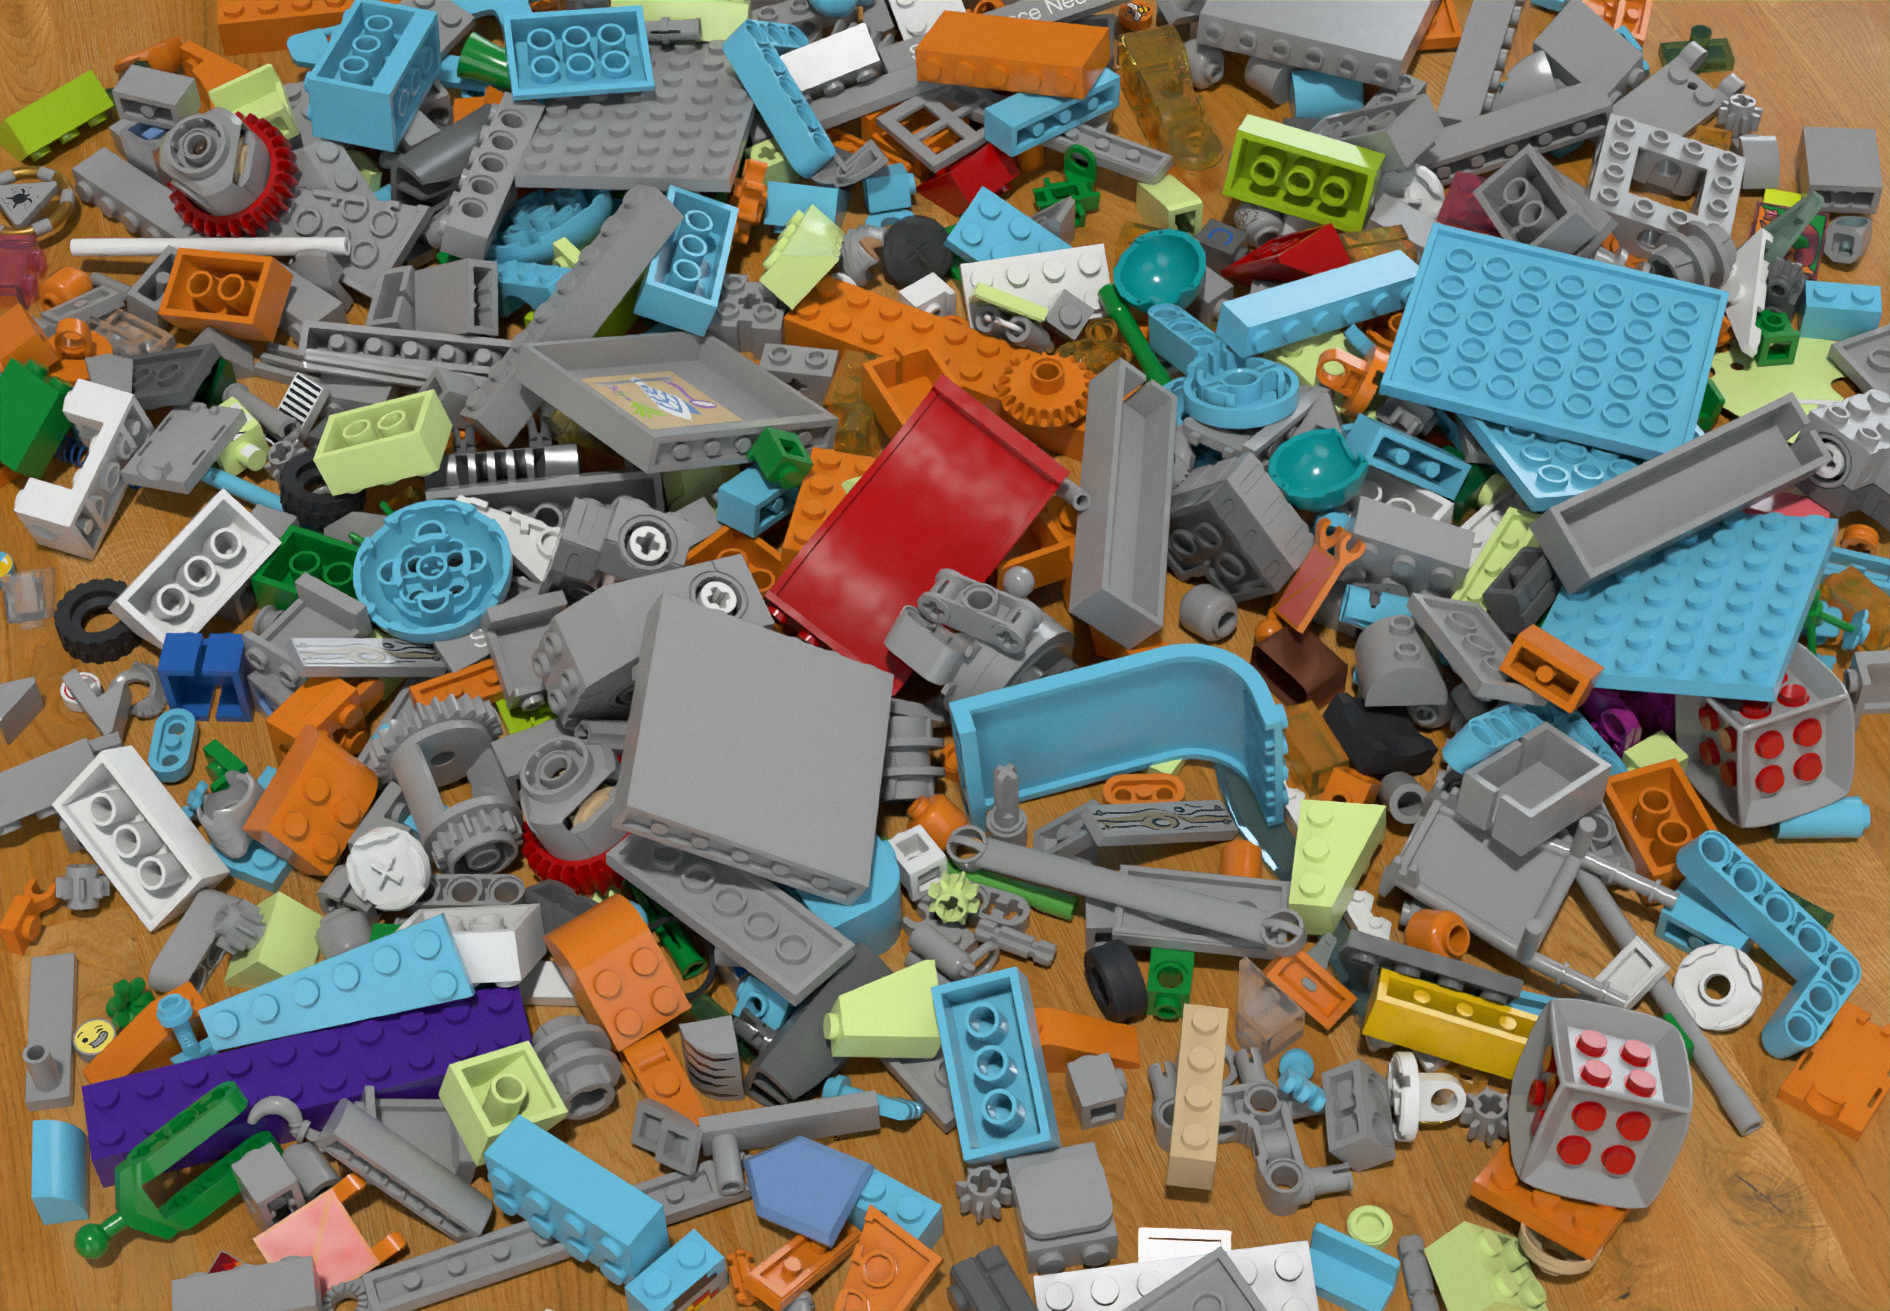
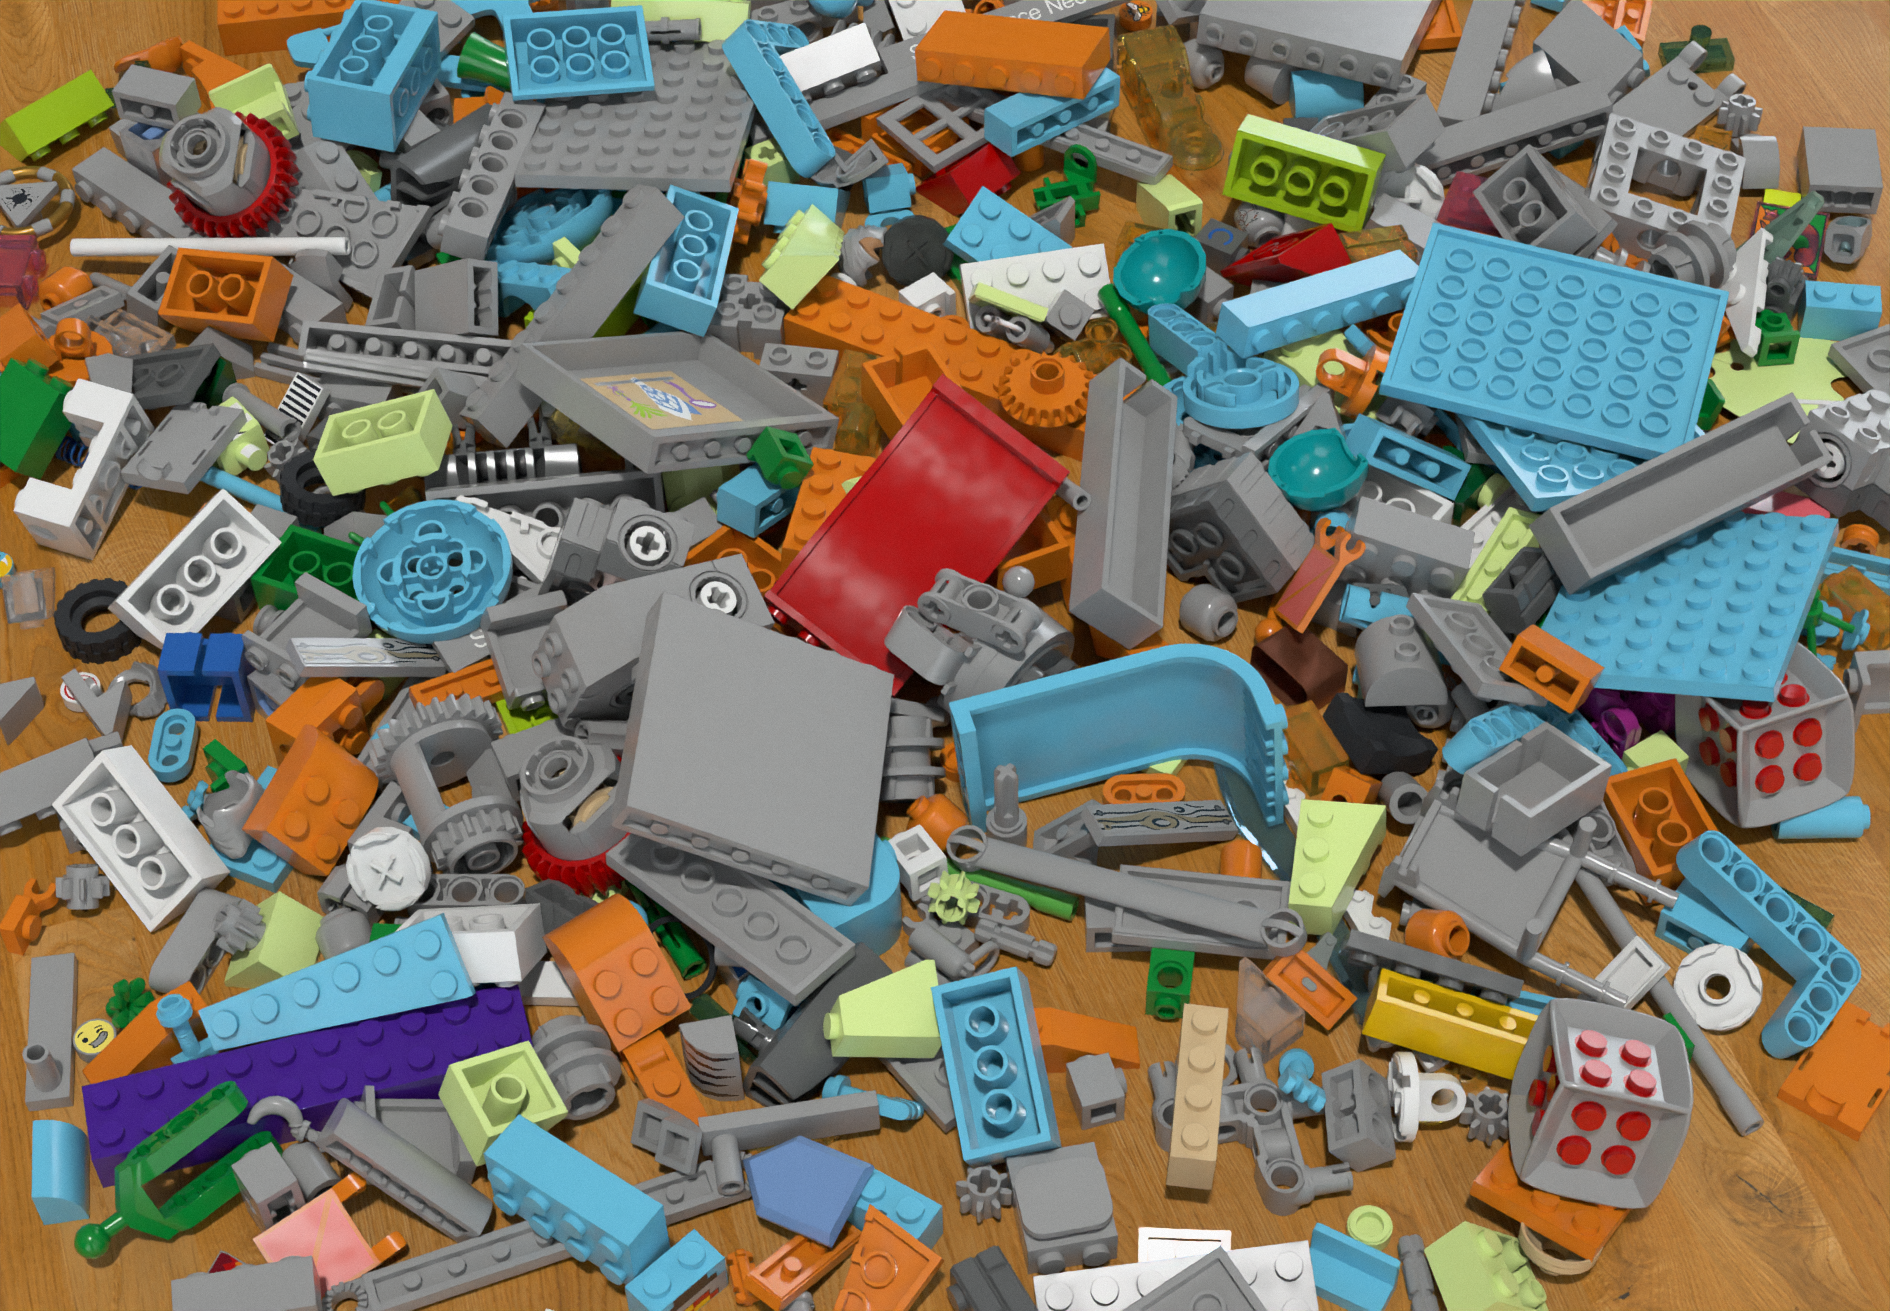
black tyre [1084,939,1148,1022] -> none

